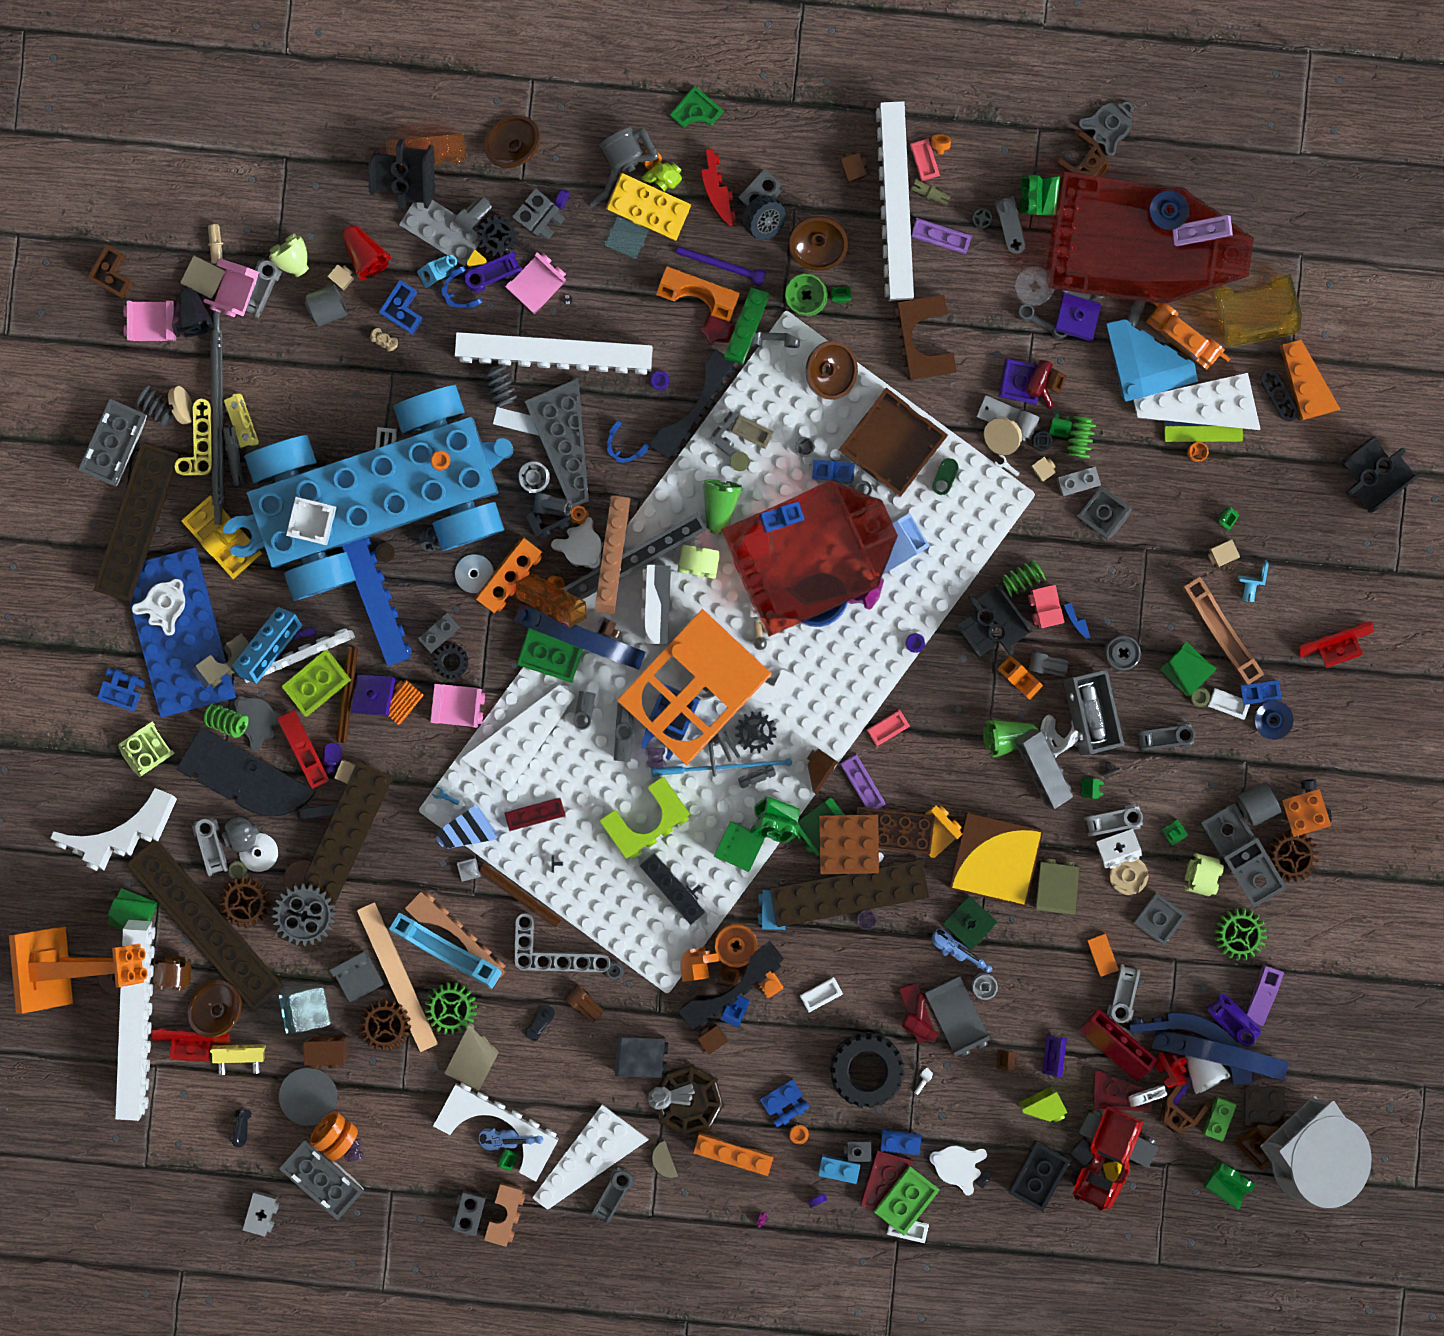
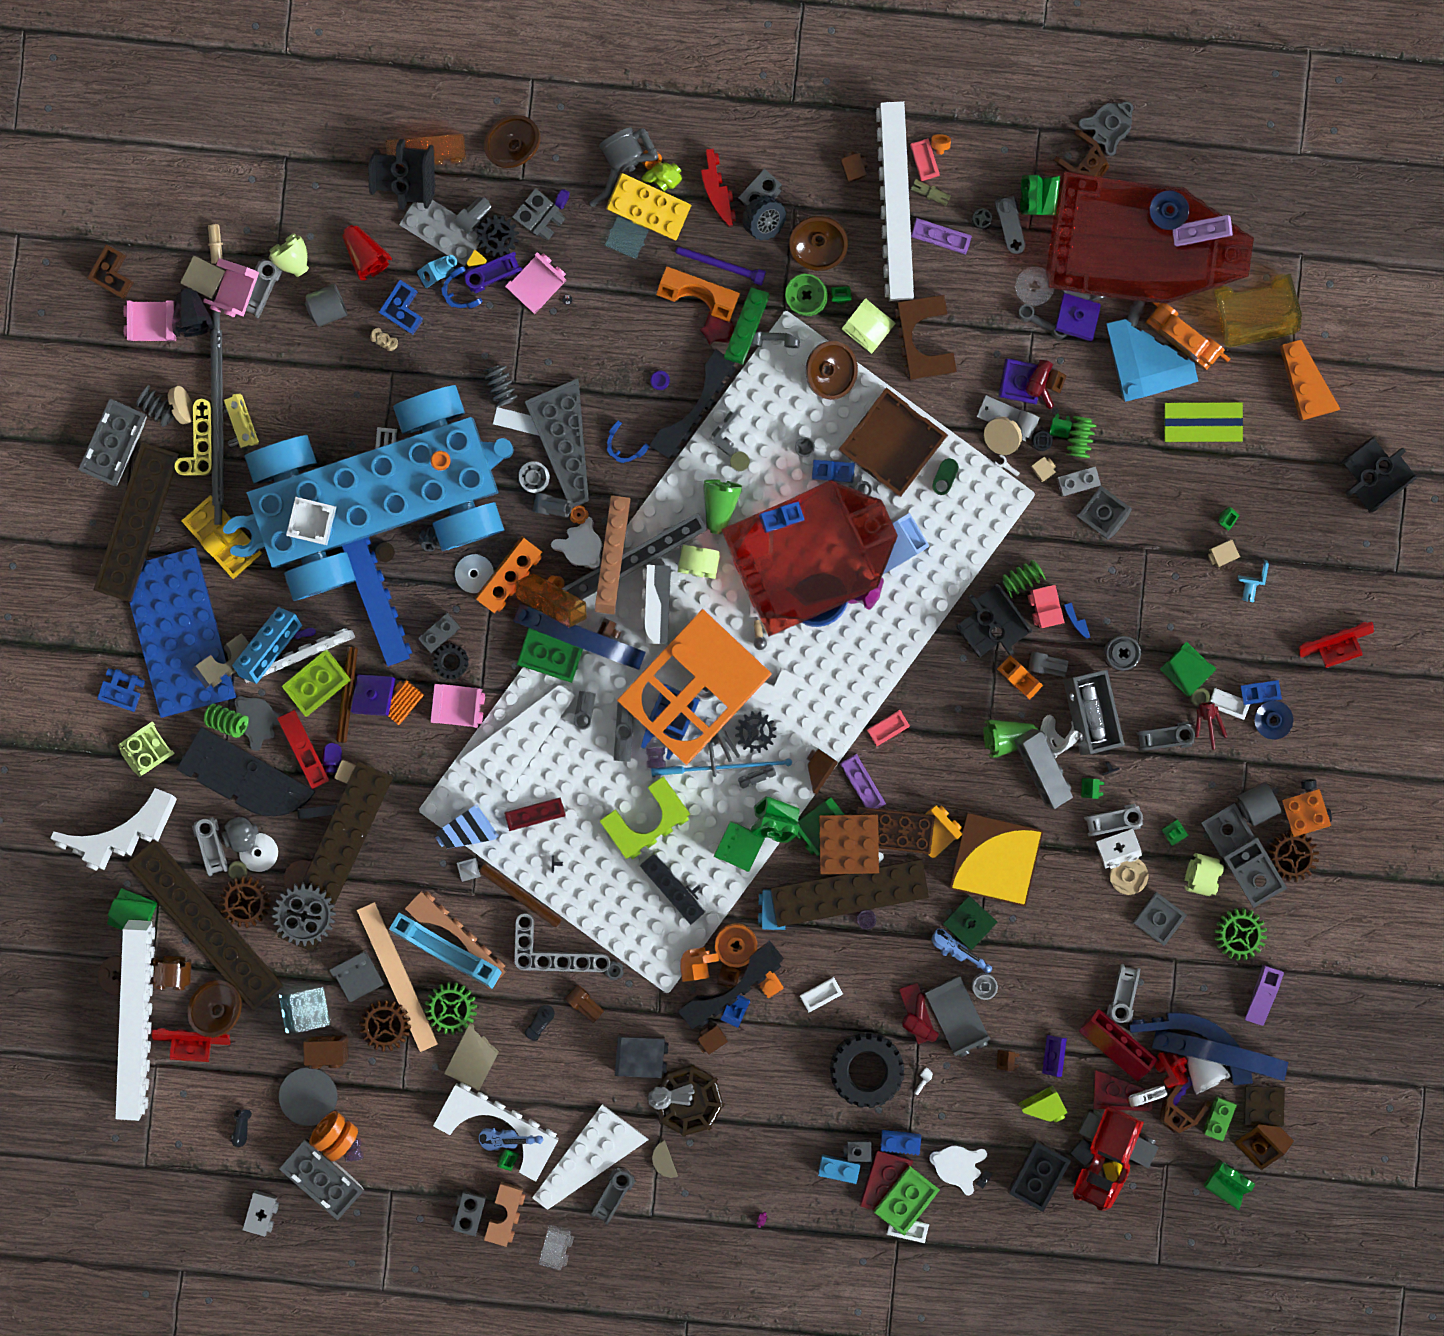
orange piece [9,926,148,1014] -> none
white tile [132,579,185,635] -> none
light yellow piece [210,1044,266,1075] -> none
dark grey pin [222,426,245,486] -> none
tan plate [328,265,354,290] -> none
dark azure hand [432,787,460,805] -> none
white brick [455,333,653,375] -> none
black bracket [526,512,572,539] -> none
green tile [669,85,724,128] -> none
orange arch [693,1132,774,1176] -> none
dark tan tile [730,415,774,449] -> none
blue plate [760,1079,810,1127] -> none
orange tile [789,1124,809,1144] -> none
dark purple tile [808,1193,828,1208] -> none
dark purple tile [905,633,925,653] -> none
olive slope [1033,858,1080,915] -> none
orange tile [1087,934,1119,977] -> none
white wing [1133,373,1260,430] -> none
nougat arch [1181,576,1264,685] -> none
orange wheel [1187,442,1209,462] -> none
dark purple piece [1207,994,1261,1047] -> none
black beam [1260,370,1298,422] -> none
light grey brick [1260,1096,1372,1208] -> none
none -> clear brick [539,1224,574,1270]
none -> yellowish green slope [842,299,896,354]
none -> dark red plant [1195,702,1227,750]

